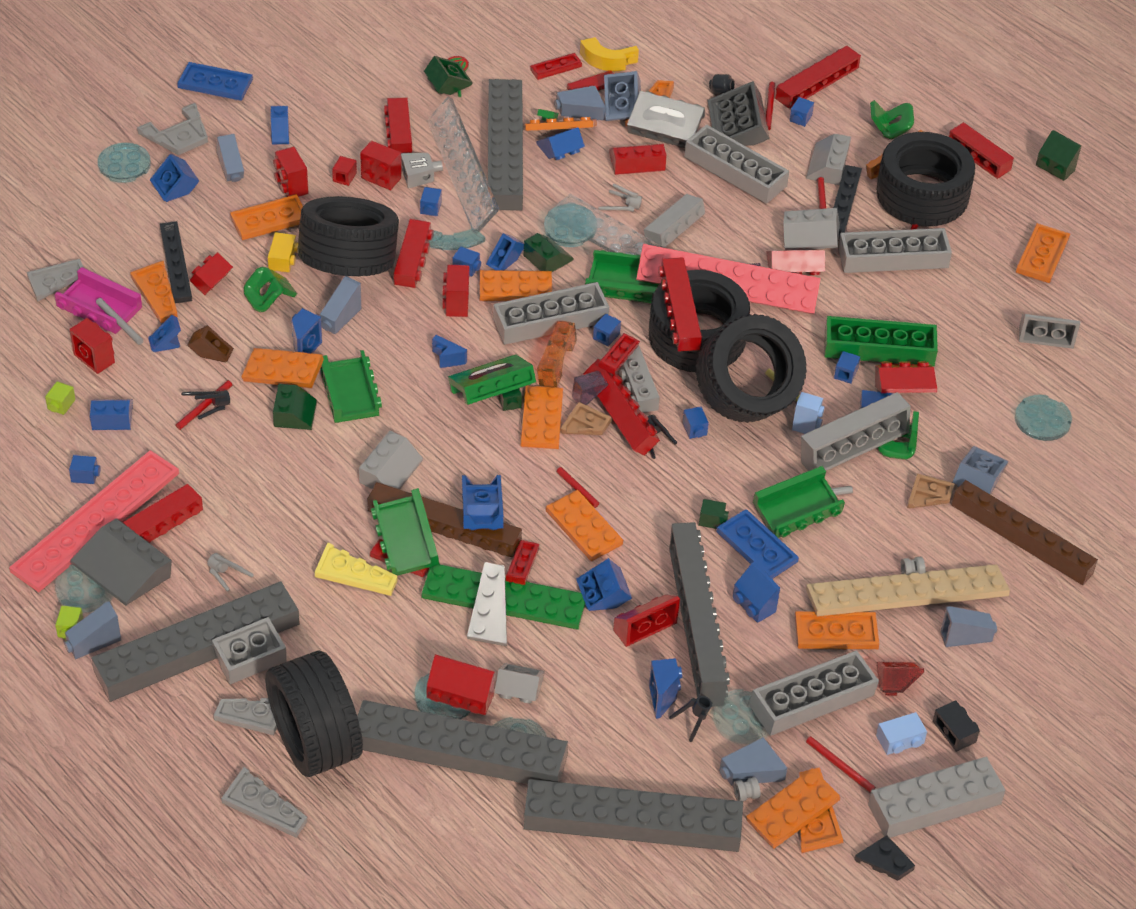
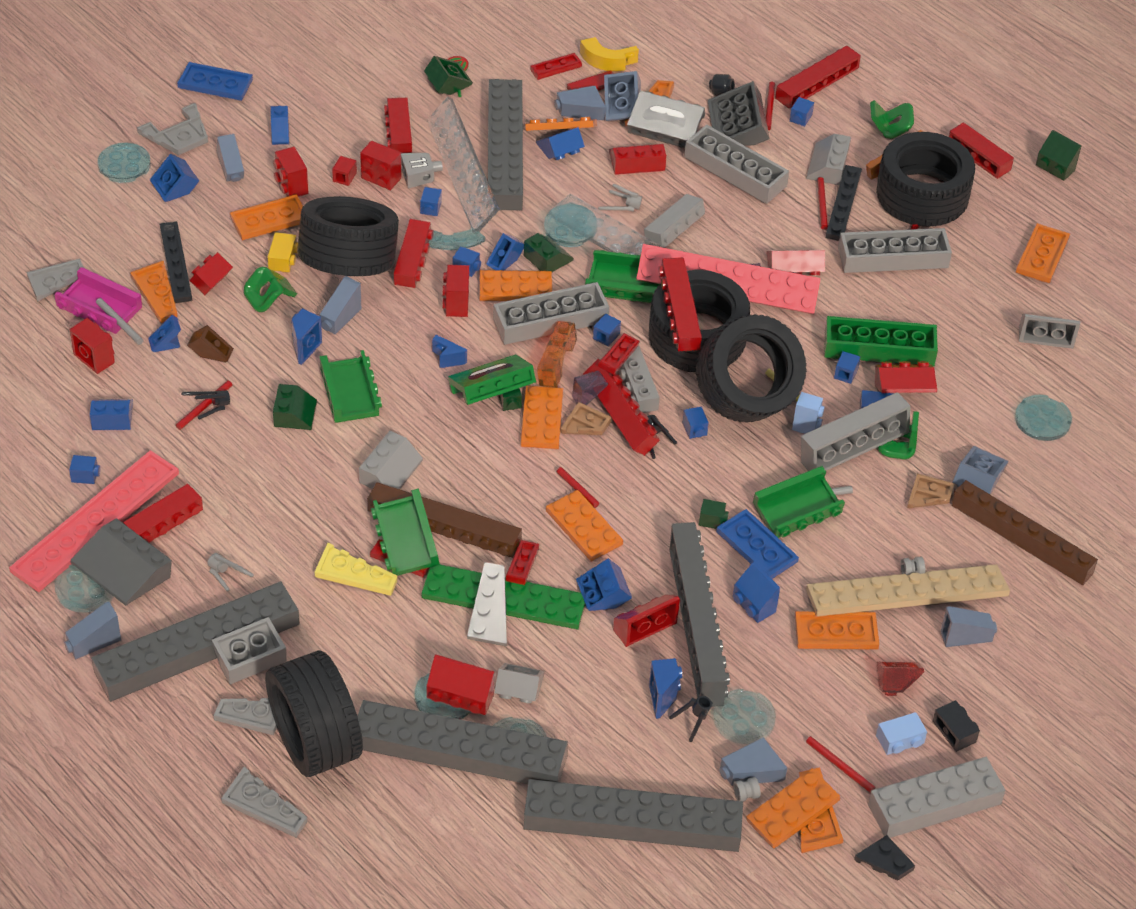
lime brick [45,381,76,415] -> none
lime brick [55,606,84,639] -> none
orange plate [241,348,324,388] -> none
blue piece [462,475,504,530] -> none
green plate [537,109,559,121] -> none
light grey brick [749,650,879,736] -> none
light grey slope [783,208,840,251] -> none

